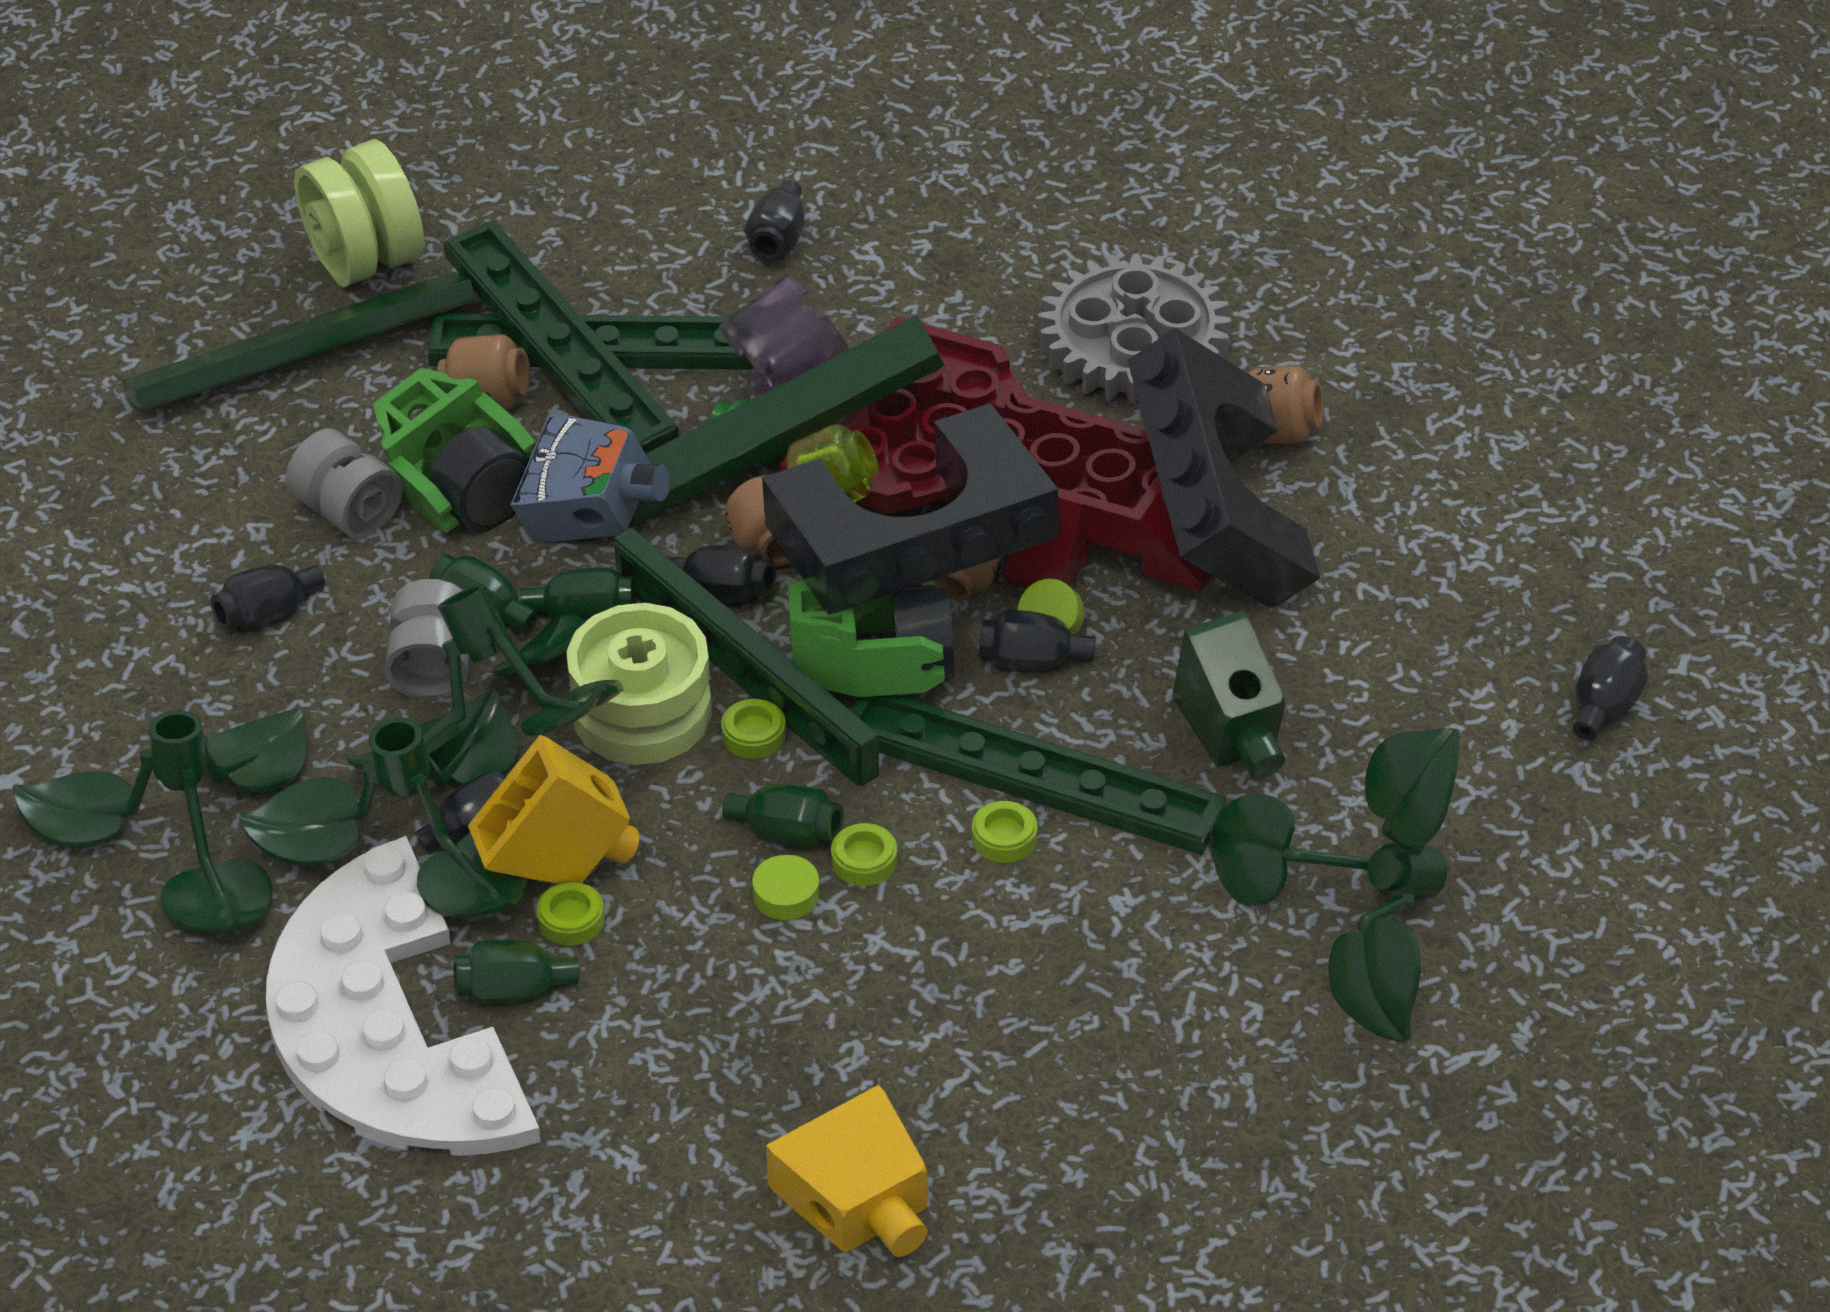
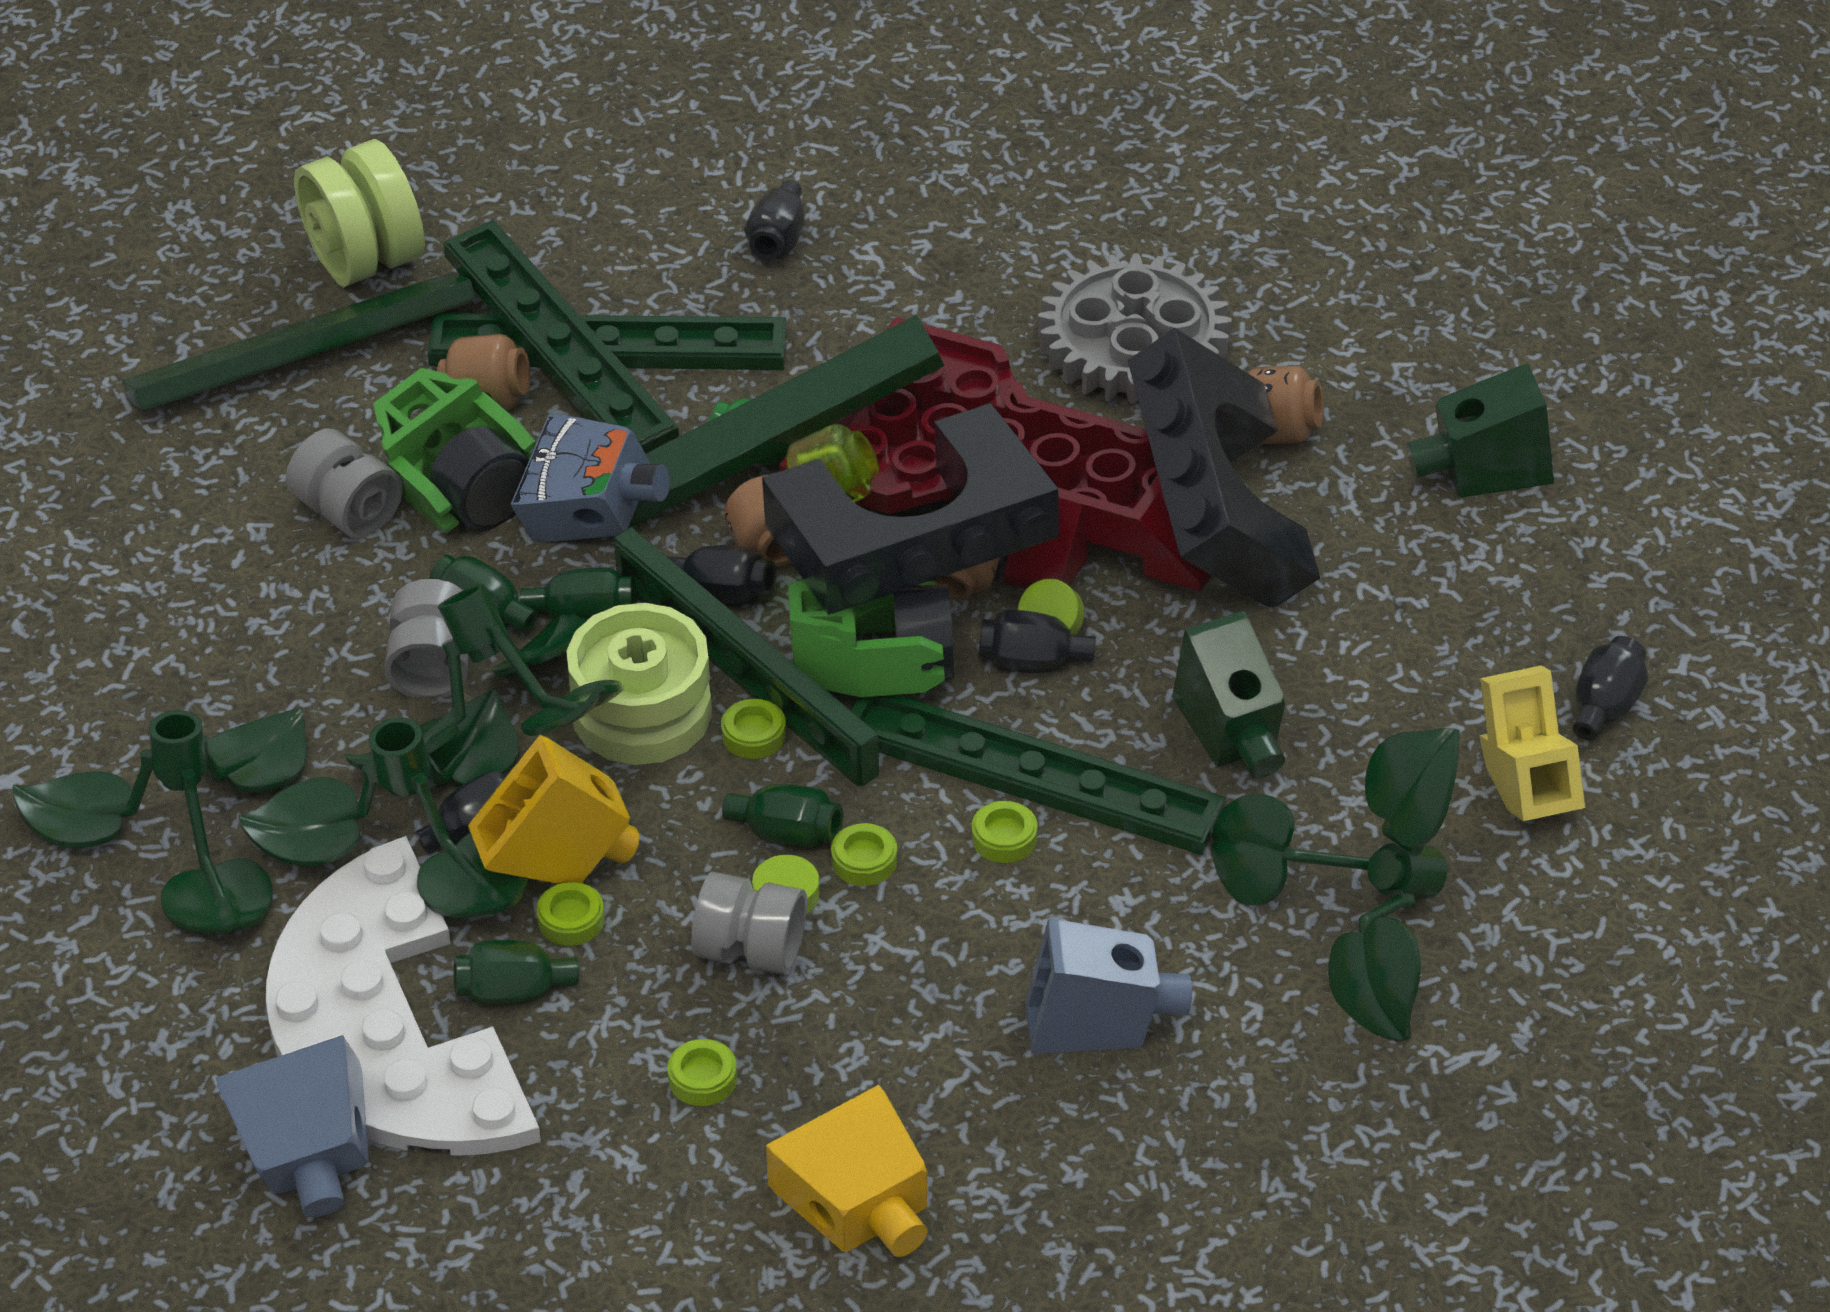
black plant [211,564,325,633] -> none
clear purple brick [719,274,849,394] -> none
none -> sand blue torso [215,1035,369,1217]
none -> lime tile [667,1039,737,1106]
none -> light grey wheel [691,871,807,975]
none -> sand blue torso [1025,919,1192,1054]
none -> dark green torso [1406,364,1554,498]
none -> light yellow brick [1480,665,1585,821]

